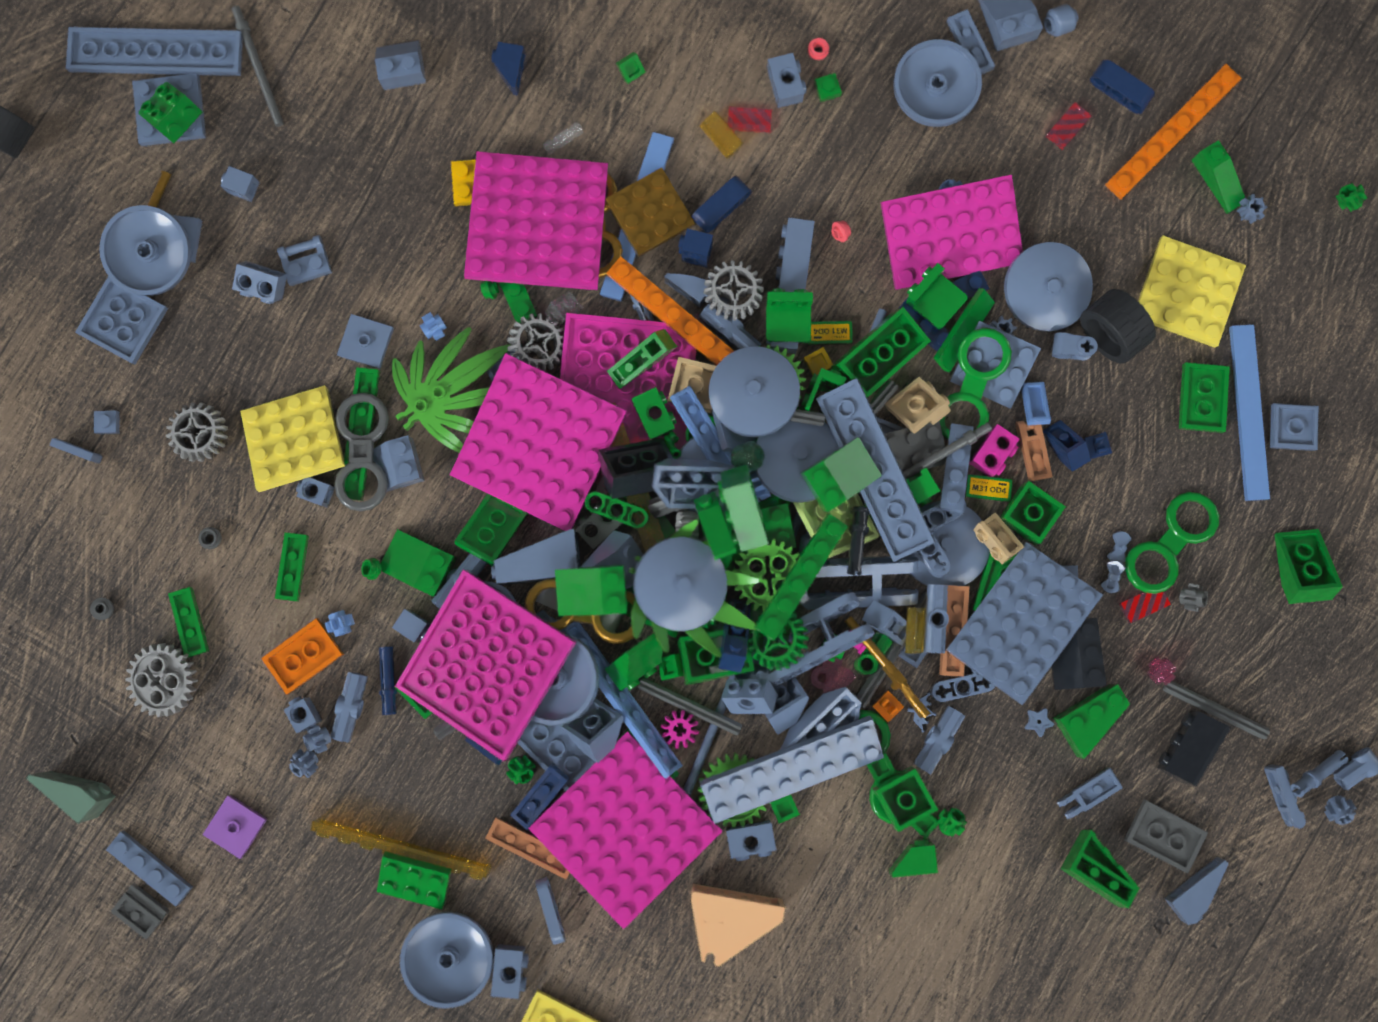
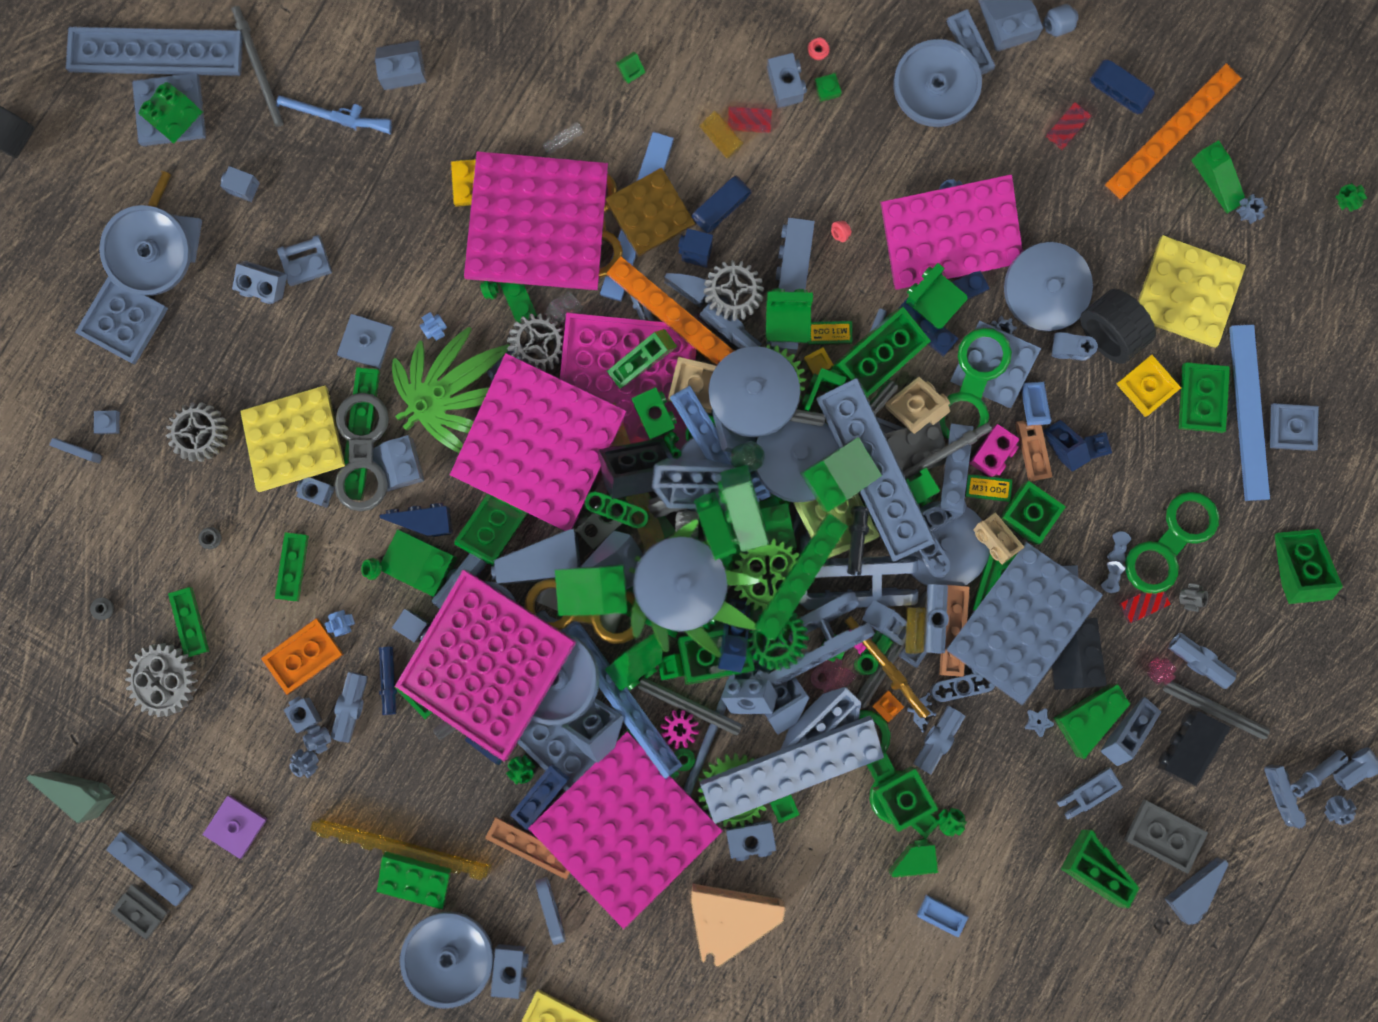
dark blue slope [492,42,526,96] -> none
green tile [934,288,995,372] -> none
none -> medium blue piece [277,96,392,134]
none -> dark blue slope [379,503,453,537]
none -> green plate [674,748,695,771]
none -> medium blue tile [917,895,968,938]
none -> sand blue slope [1100,696,1161,766]
none -> yellow plate [1116,355,1181,417]
none -> sand blue piece [1168,633,1237,689]

